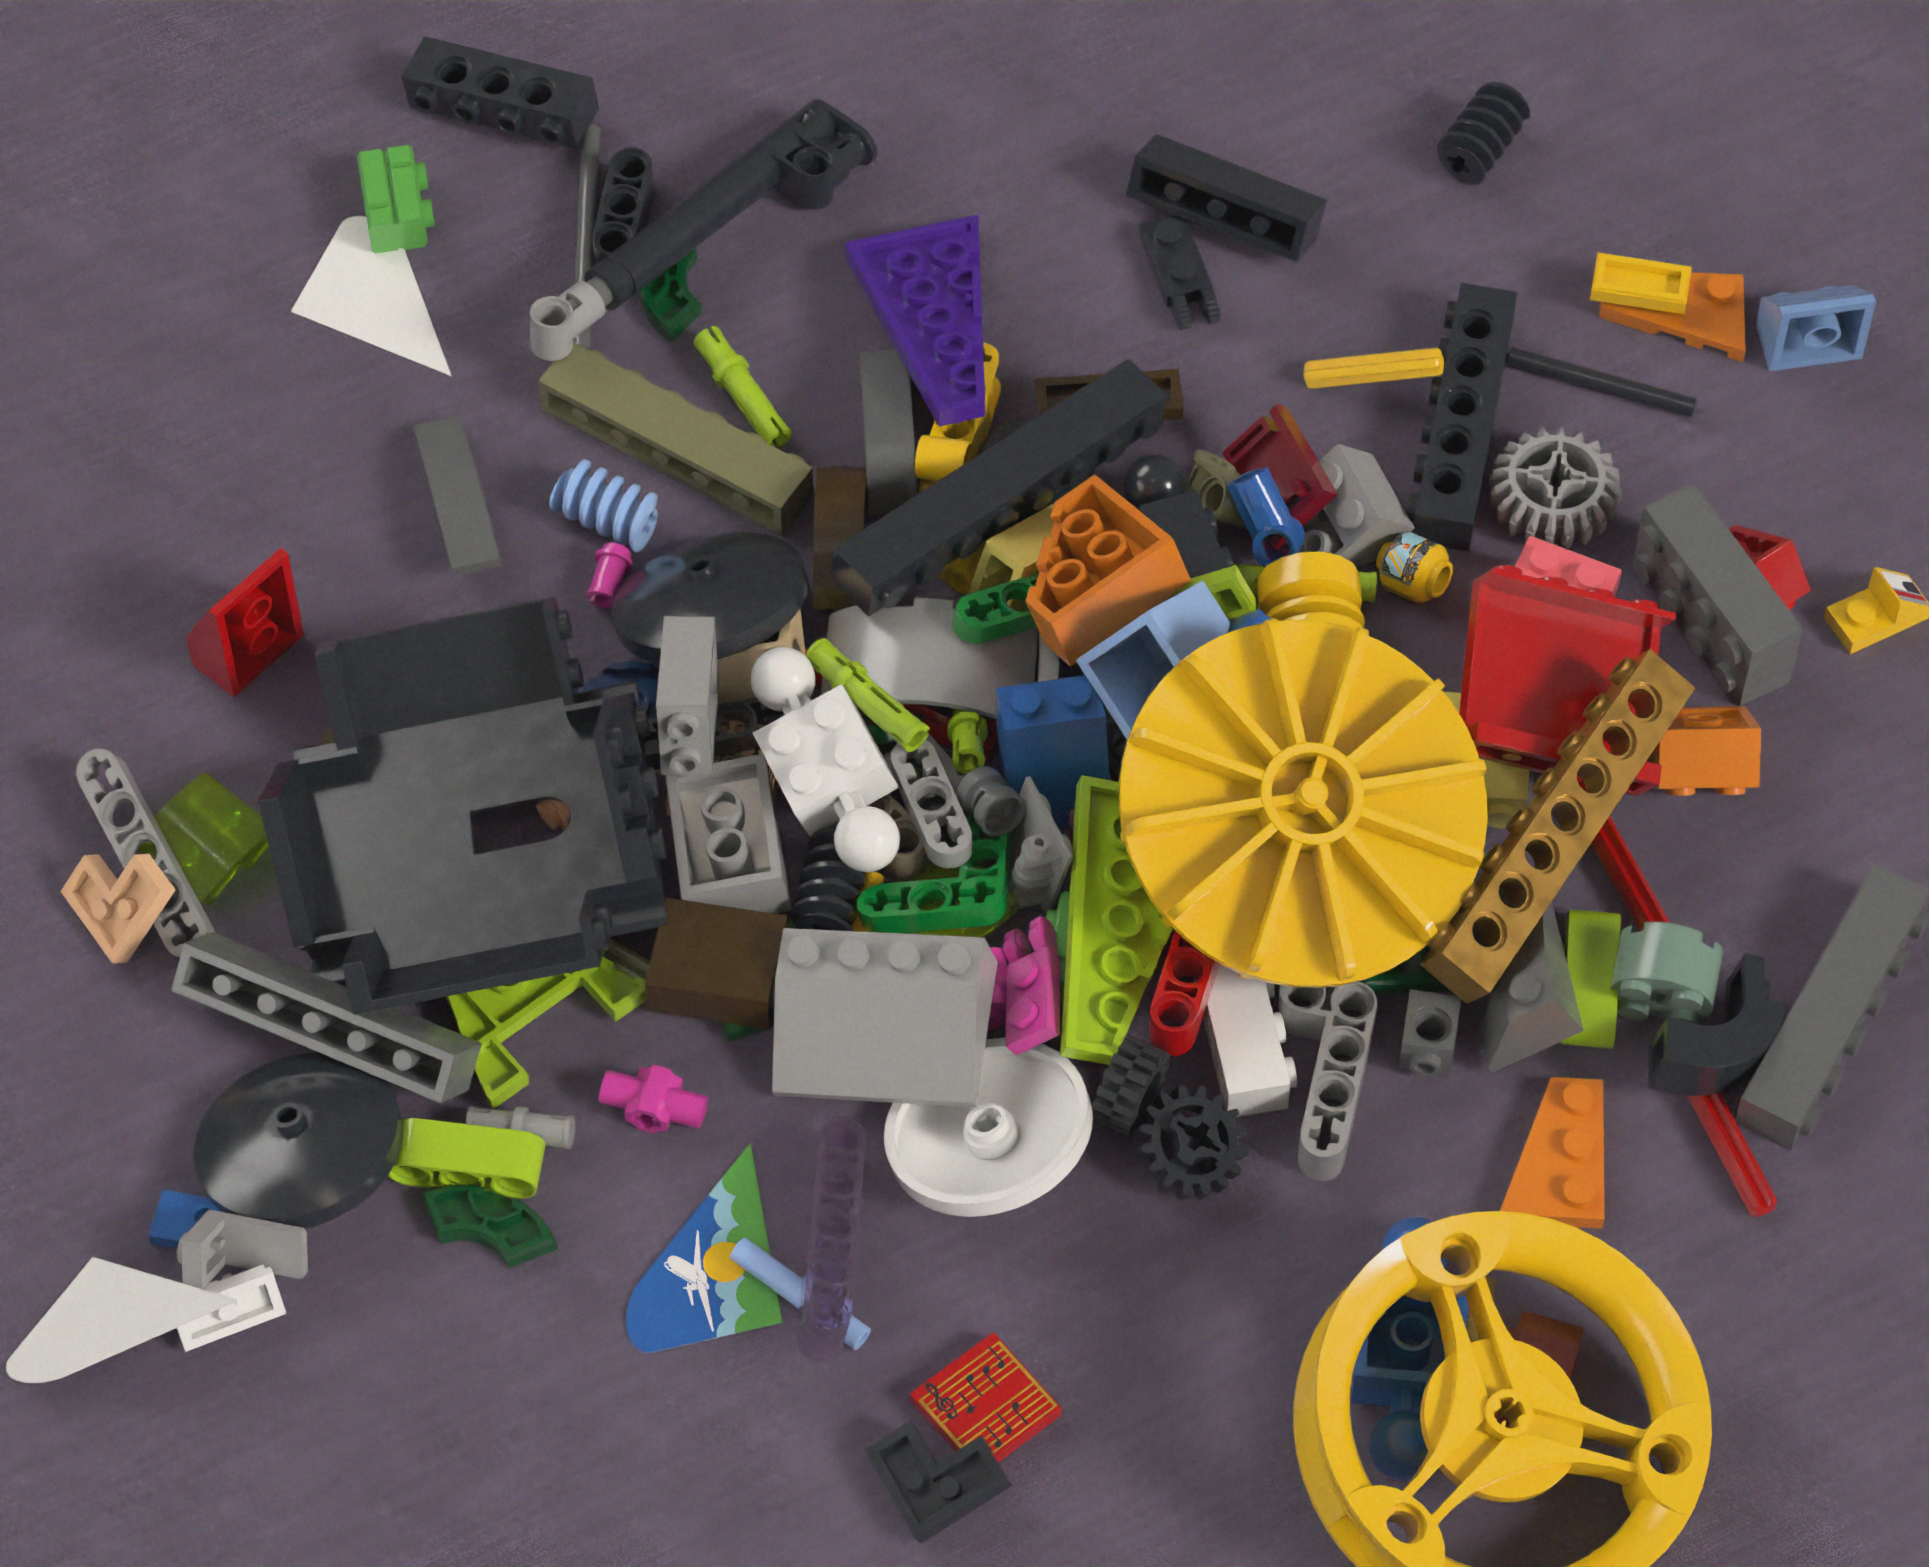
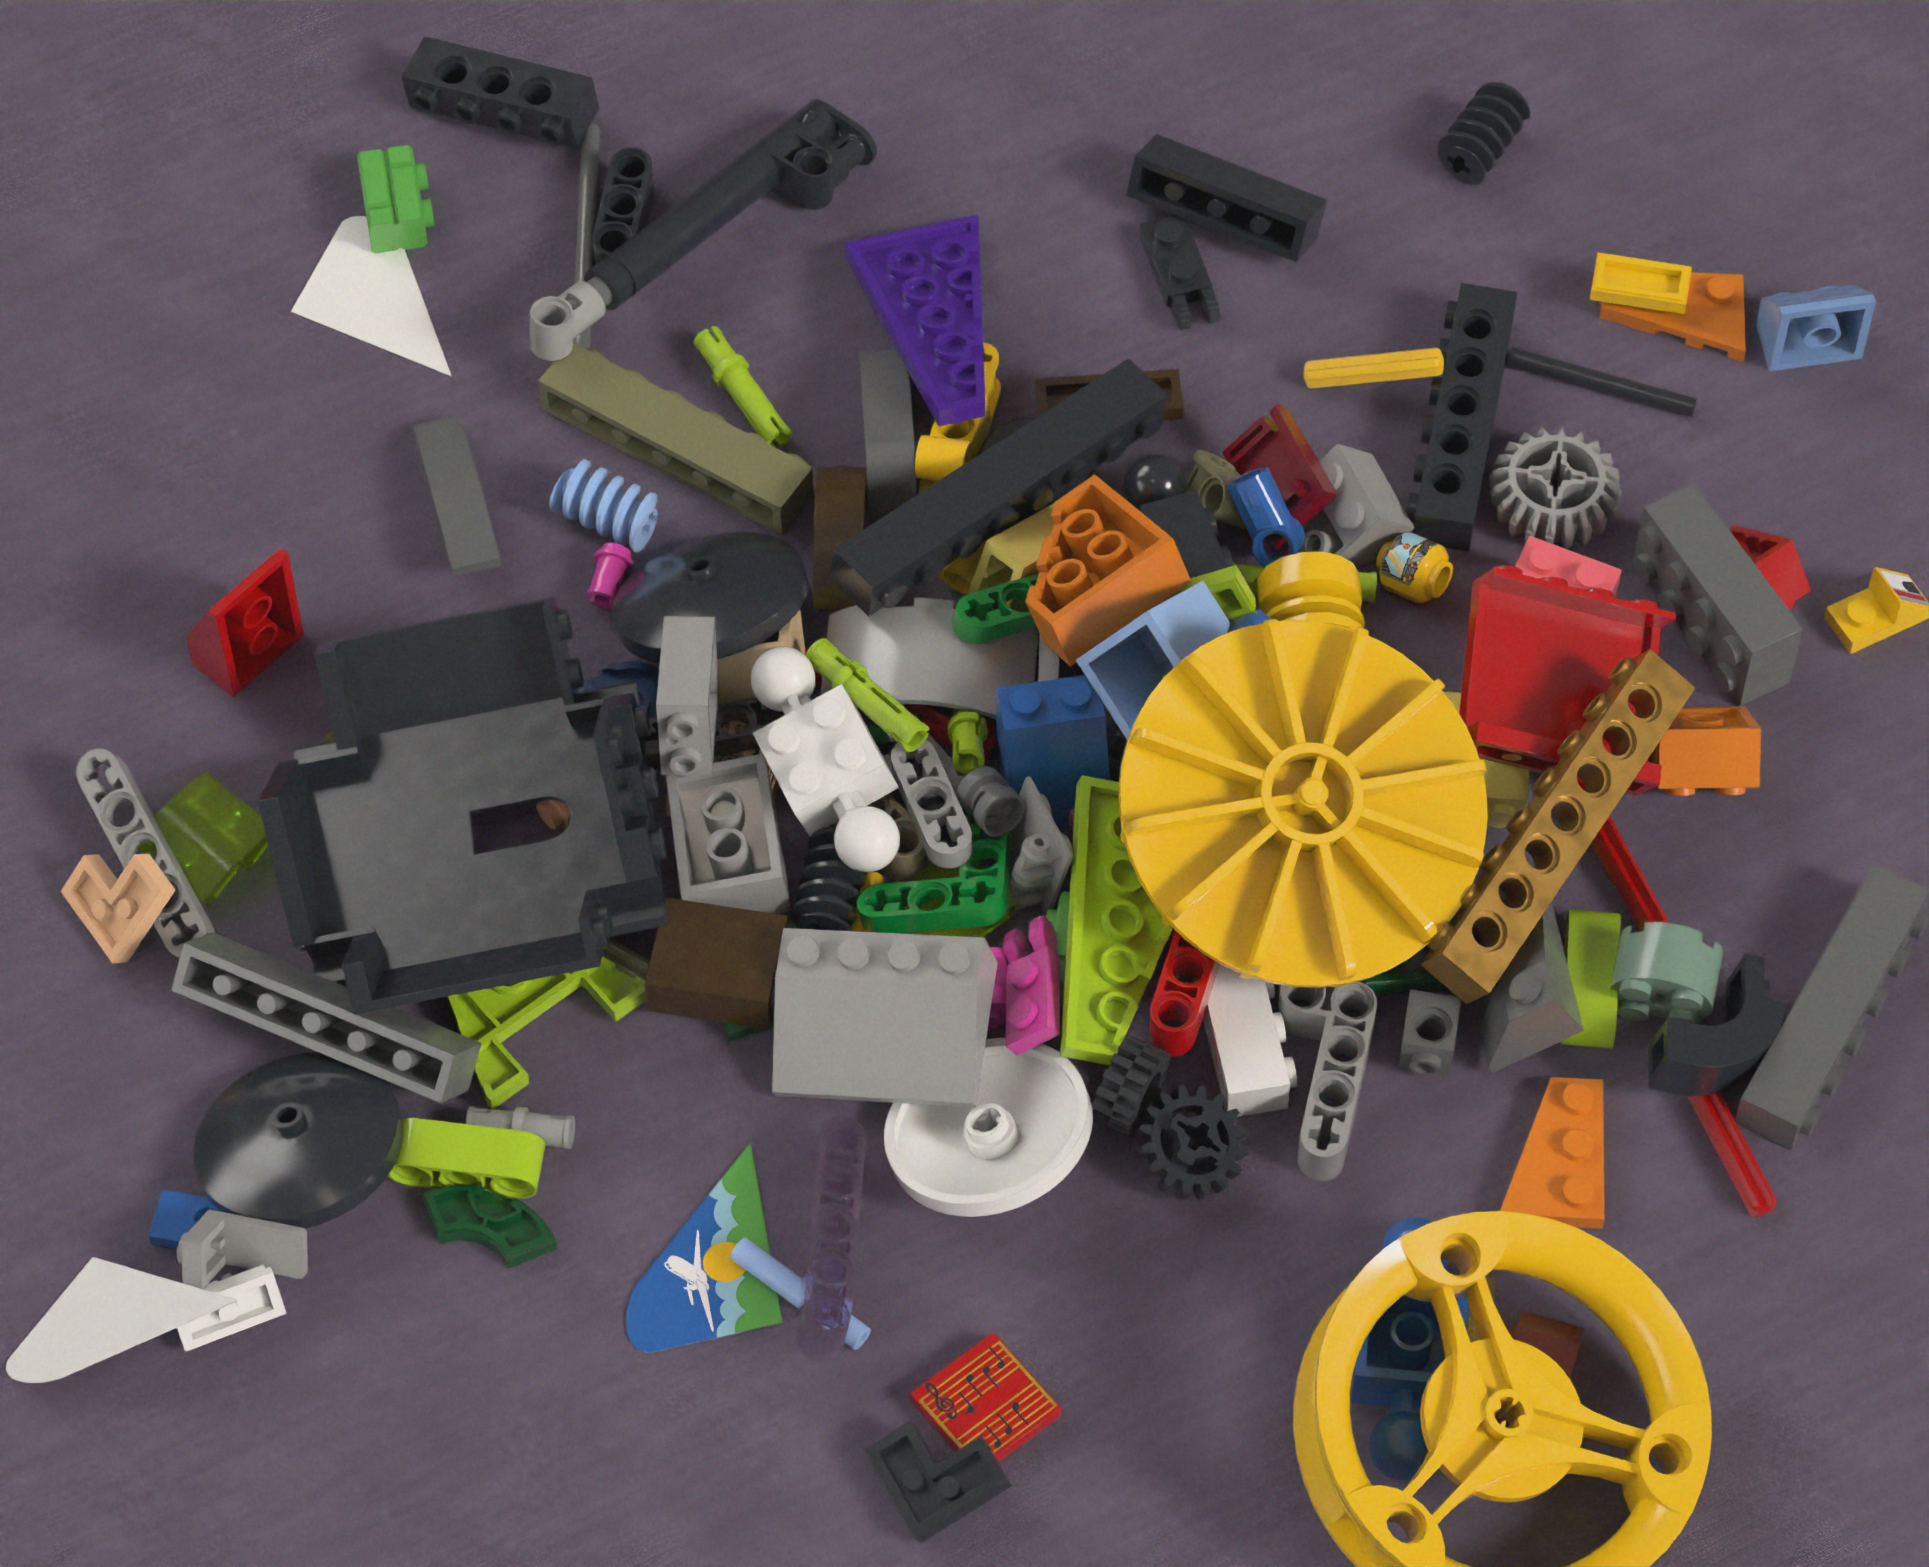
dark pink axle [599,1065,709,1134] -> none
dark green tile [639,249,702,343] -> none

